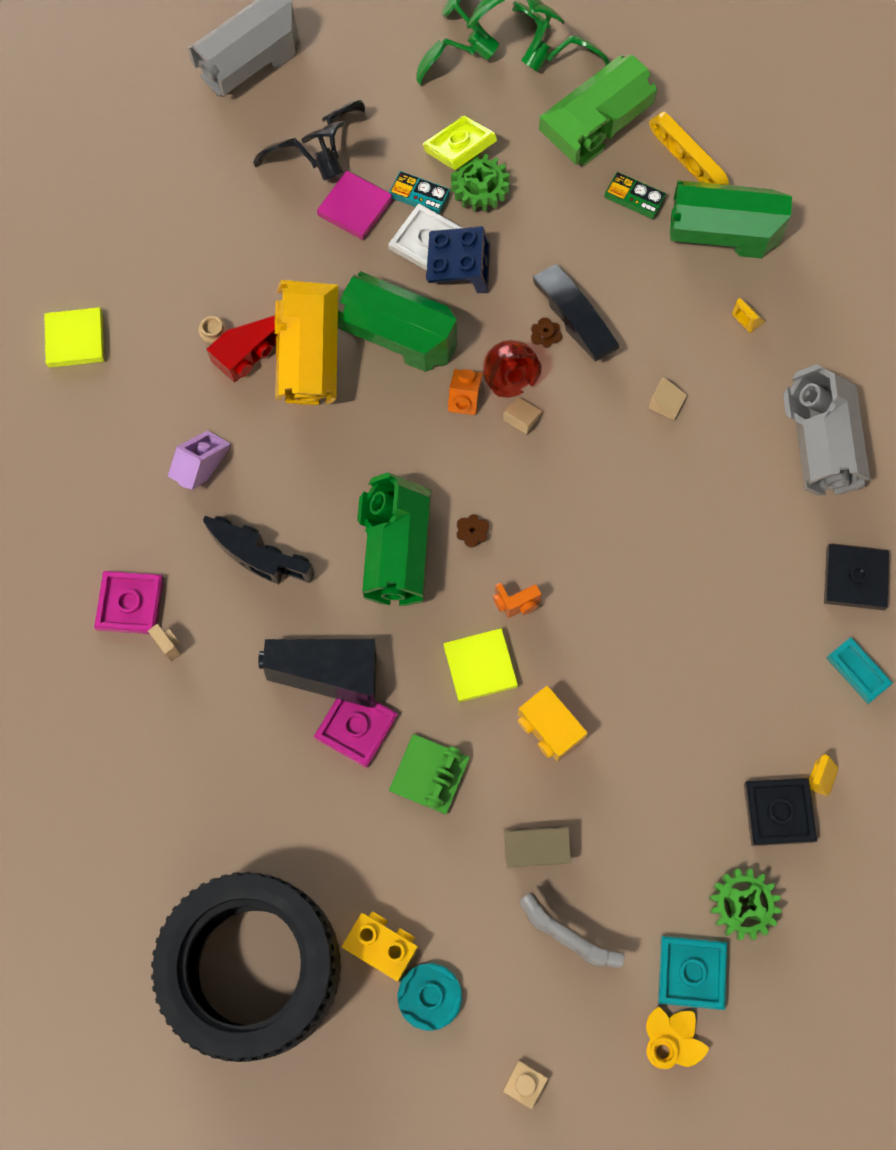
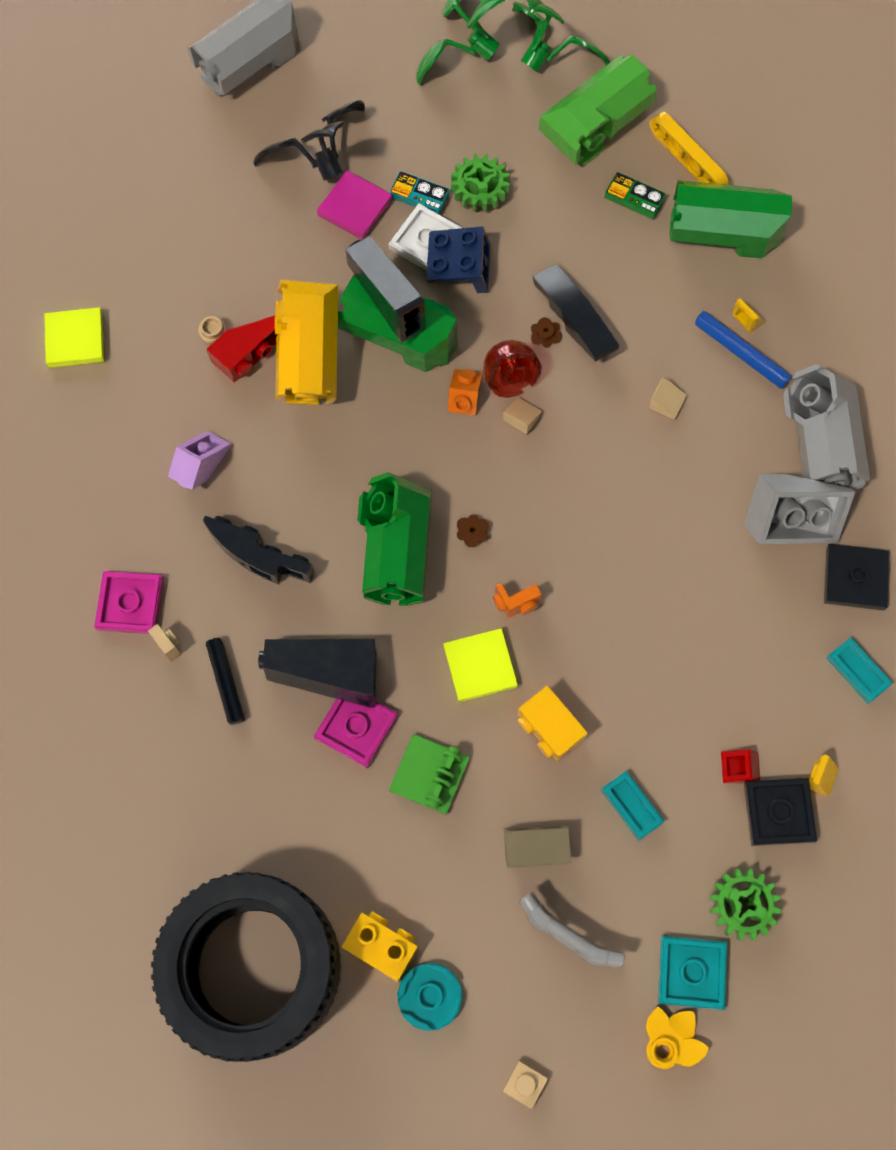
neon yellow tile [423,116,497,170] -> none
none -> black axle [206,638,245,725]
none -> slope [345,236,426,343]
none -> teal tile [601,771,665,841]
none -> blue axle [695,311,792,389]
none -> red slope [721,749,760,783]
none -> light grey slope [744,474,856,544]

